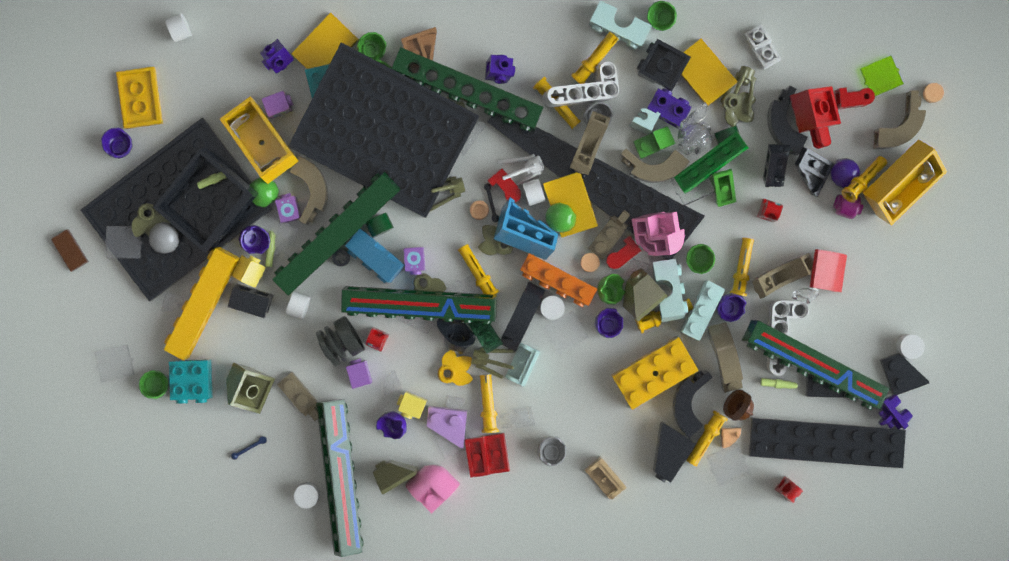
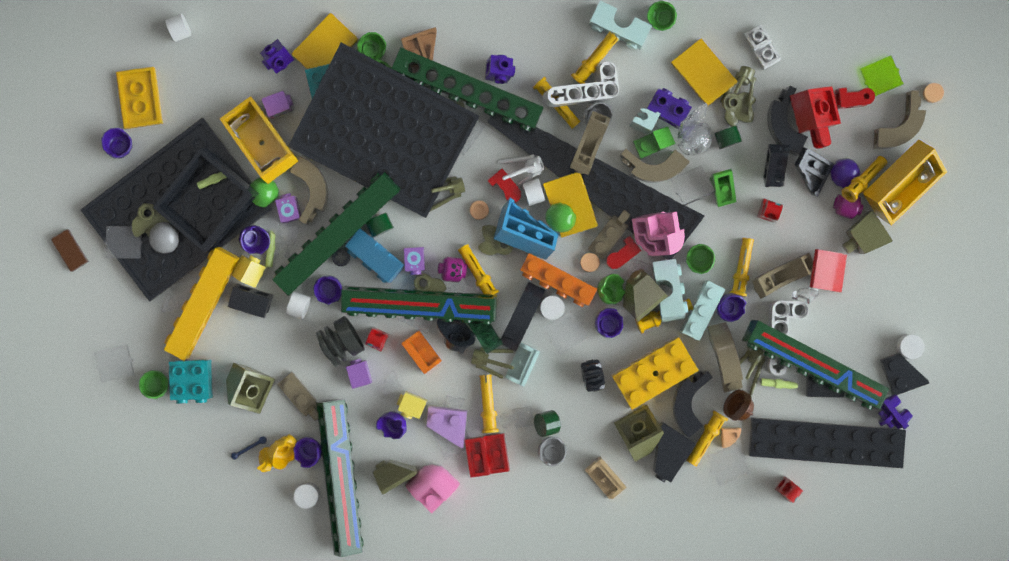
yellow plate [438,350,473,386] -> none
black hinge [484,183,499,223] -> none
black plate [637,39,691,92] -> none
green plate [674,131,749,194] -> none
none -> yellow hair [257,434,297,472]
none -> dark purple hair [293,437,322,468]
none -> dark purple hair [313,275,342,305]
none -> orange hinge [401,330,442,374]
none -> magenta head [437,257,467,283]
none -> dark green piece [534,410,561,437]
none -> black gear [581,359,605,392]
none -> olive slope [614,405,664,462]
none -> olive plant [739,349,766,396]
none -> olive torso [842,210,893,254]

